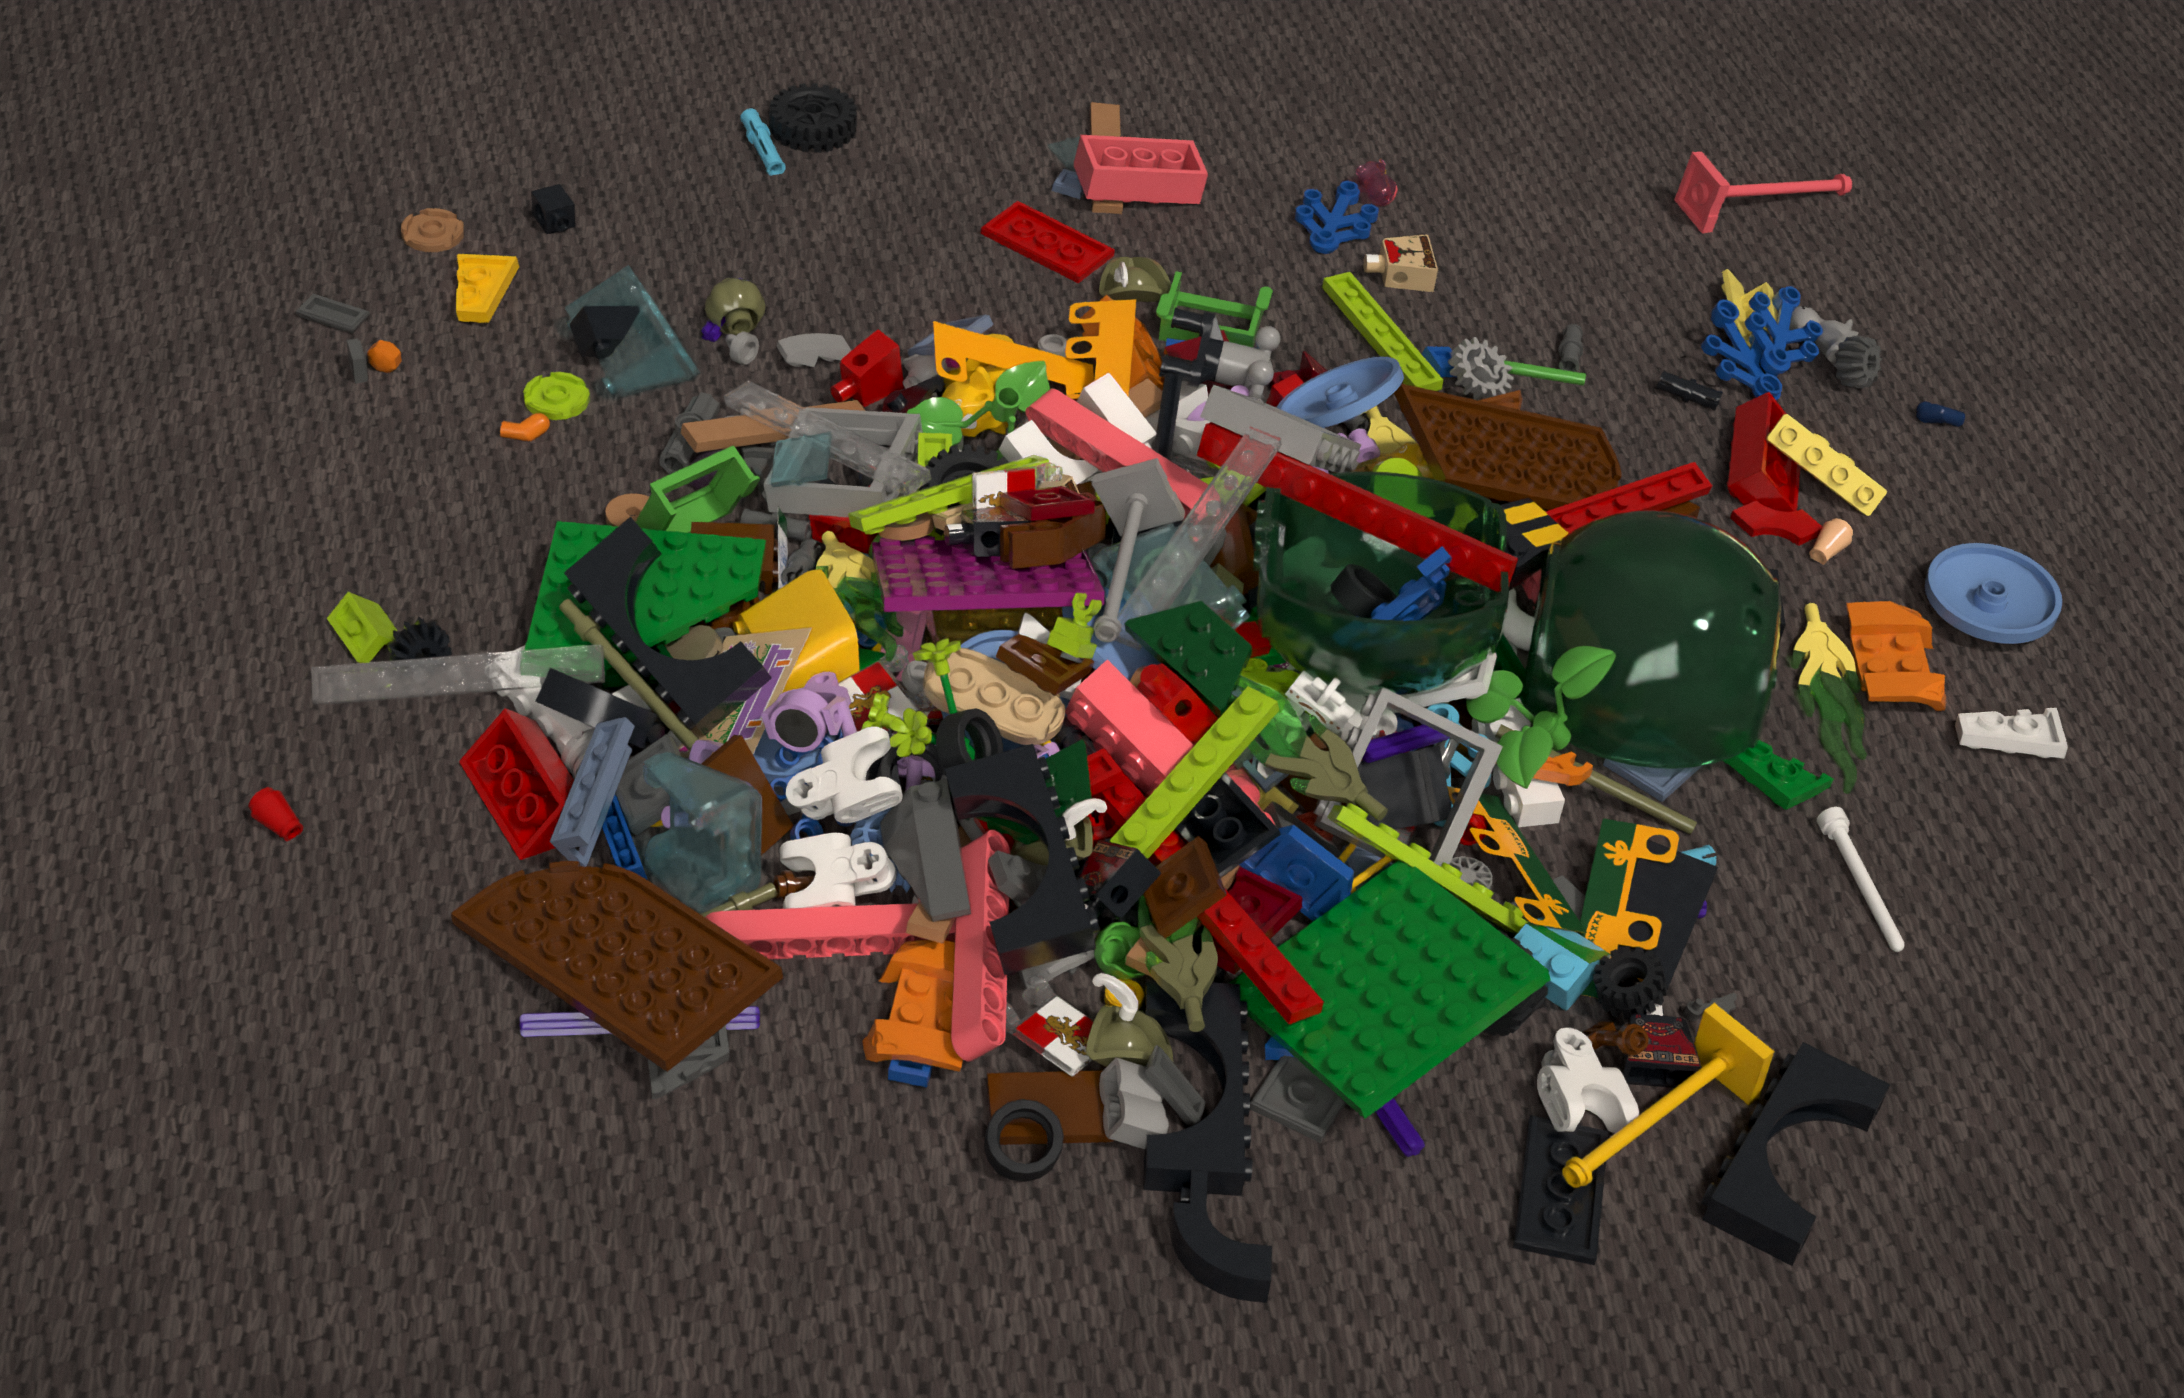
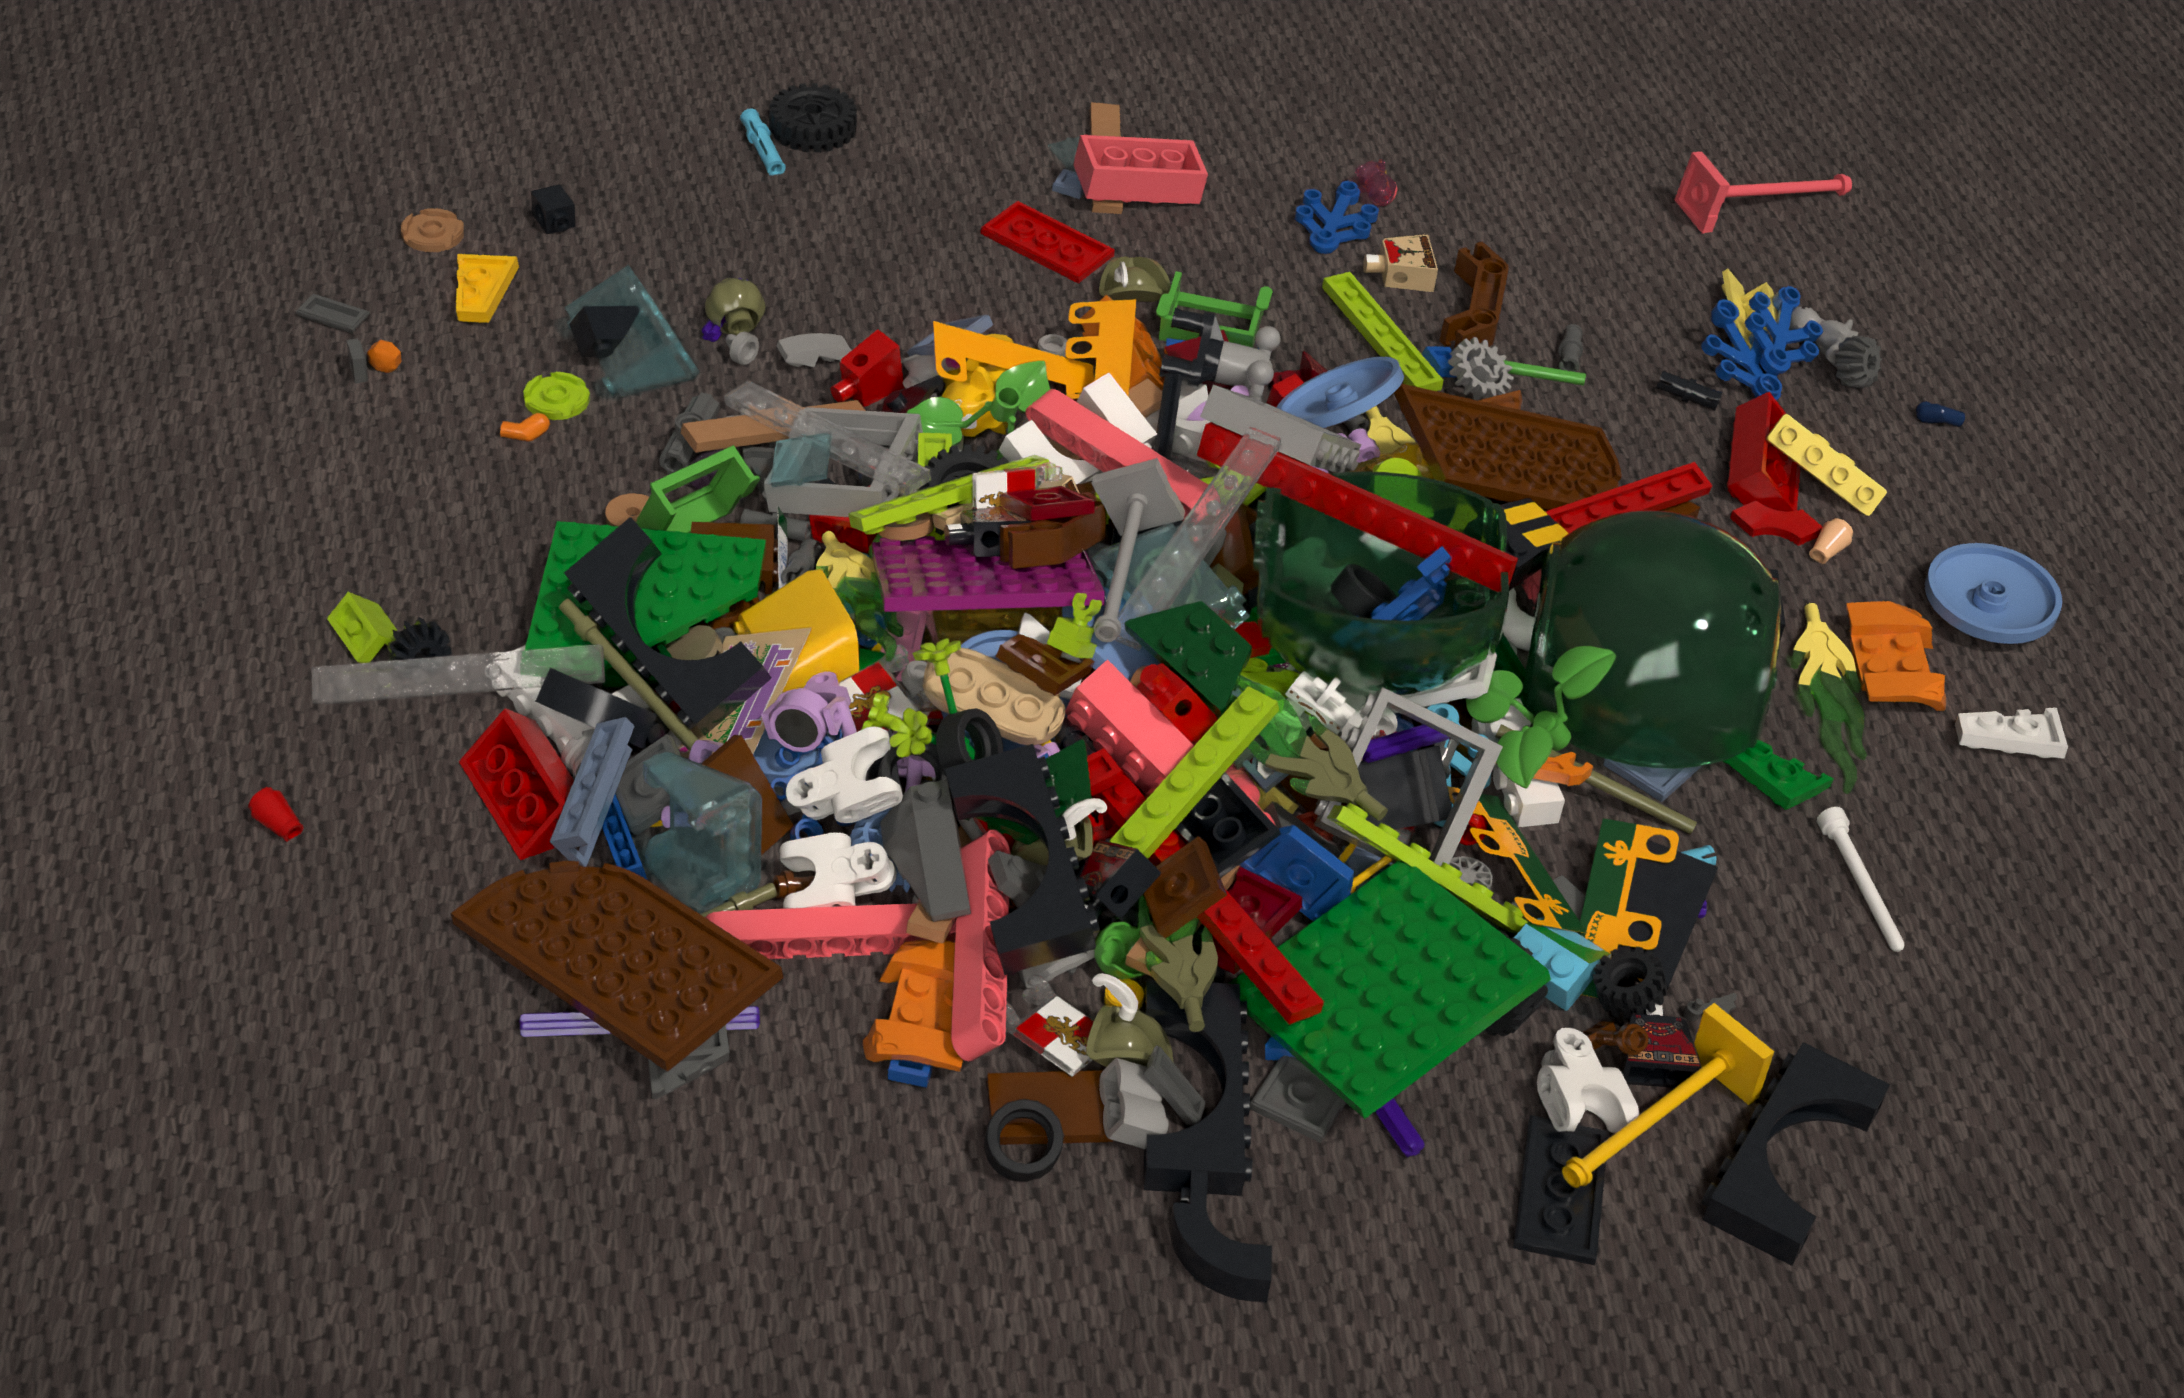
none -> reddish brown piece [1439,241,1509,349]

